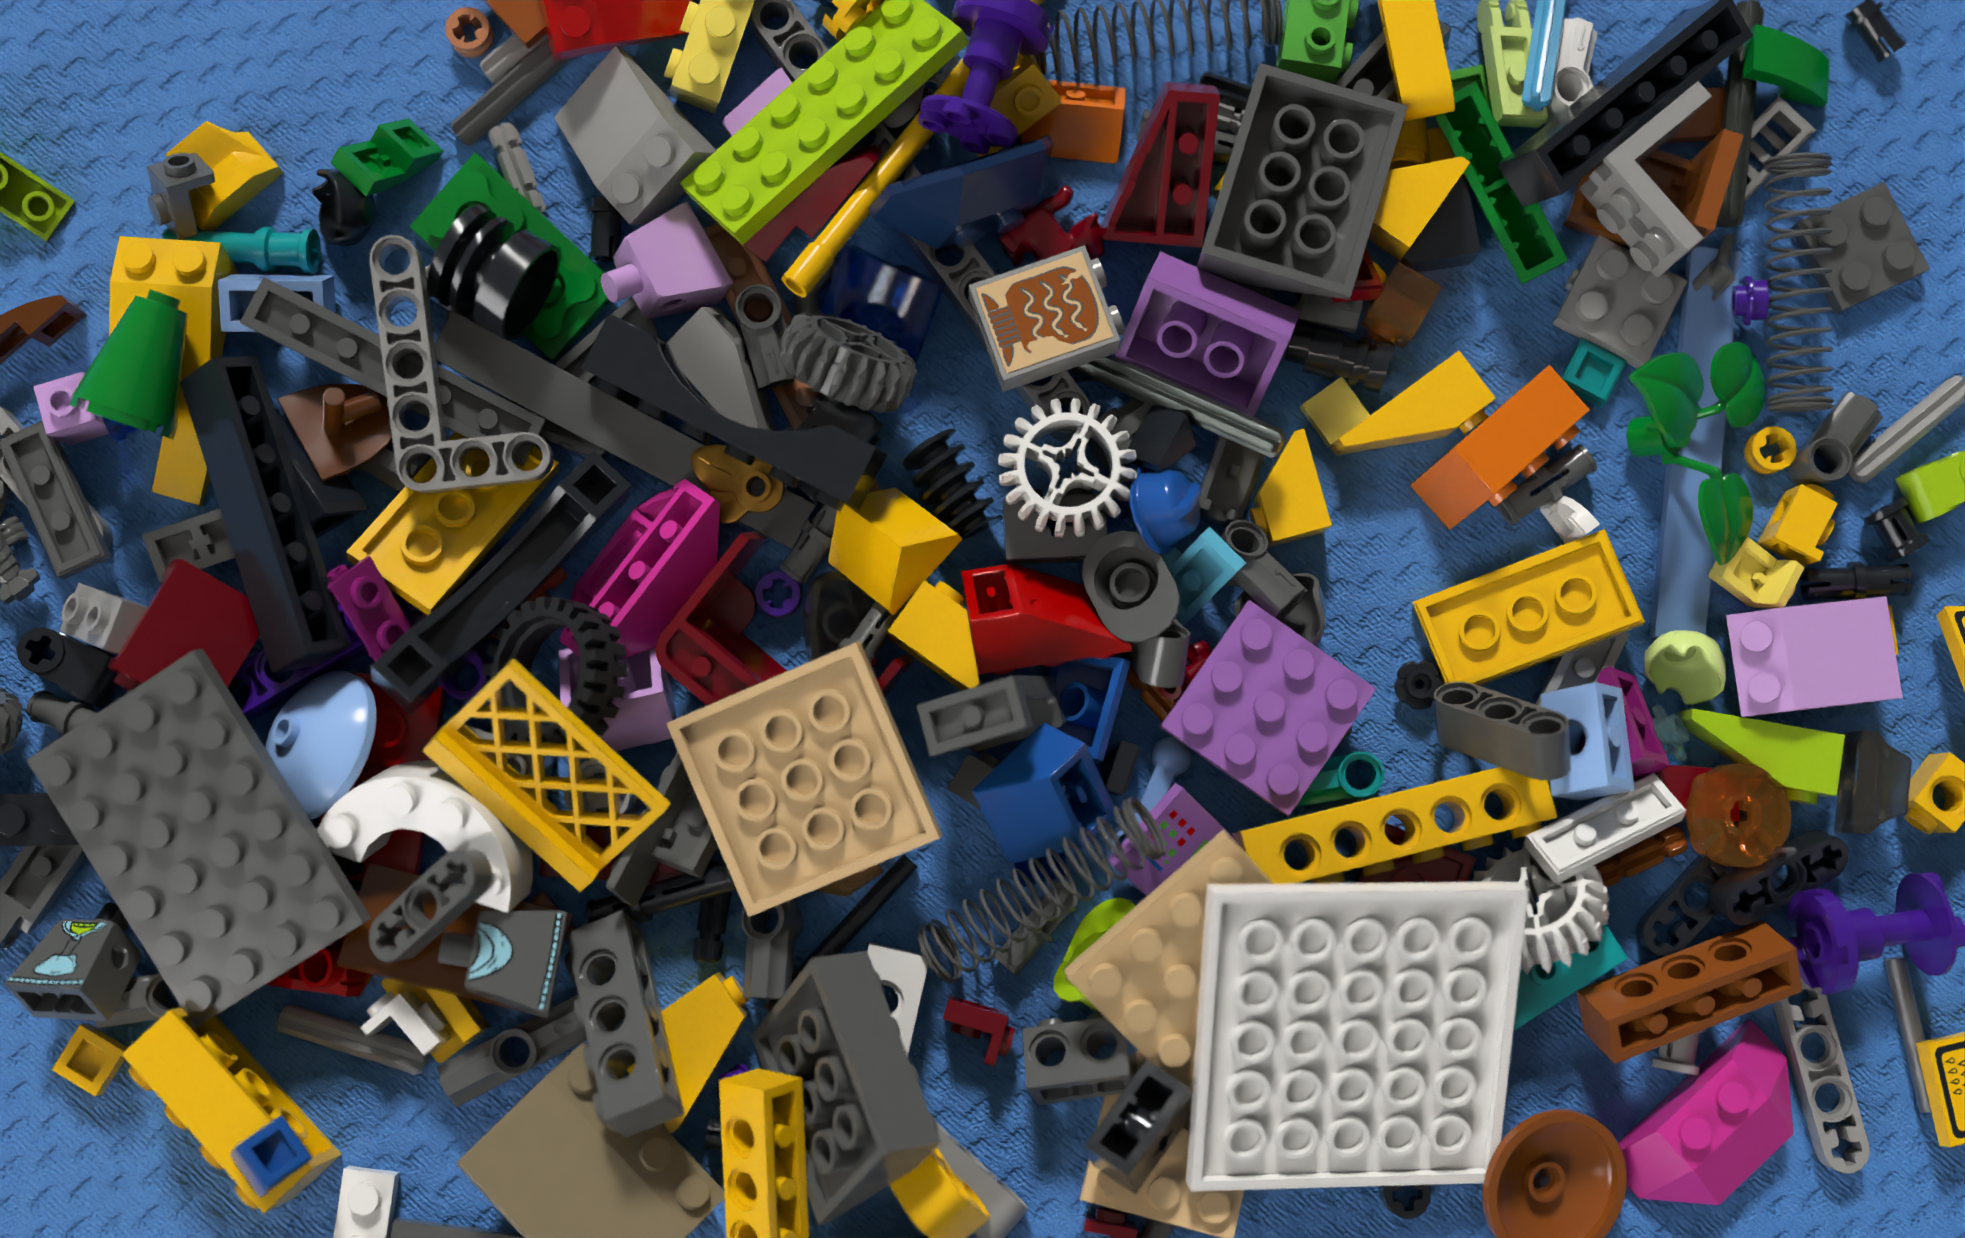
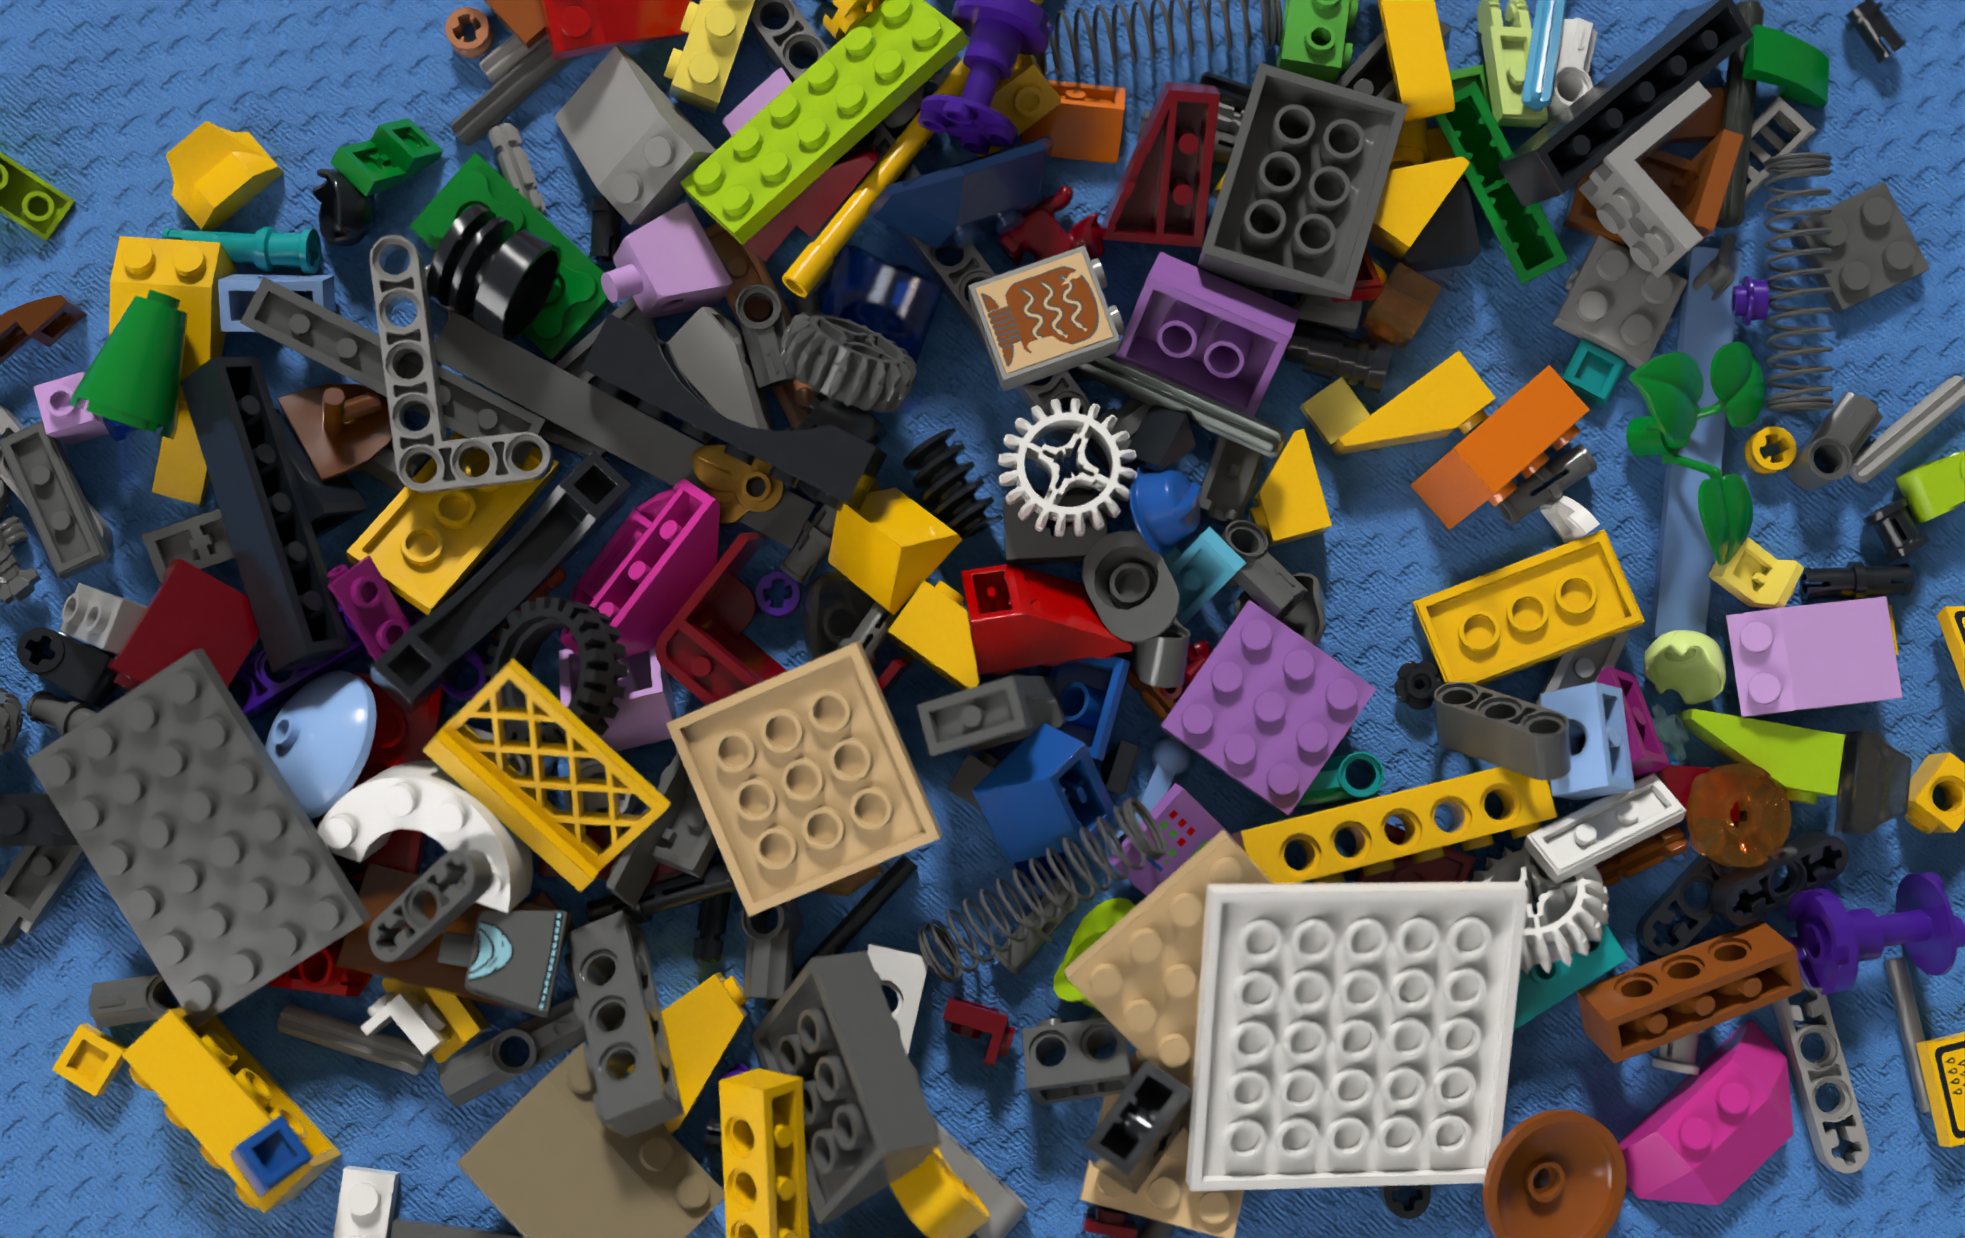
dark grey torso [4,903,141,1021] -> none
dark grey bracket [146,153,215,240] -> none
yellow brick [1757,484,1838,566] -> none

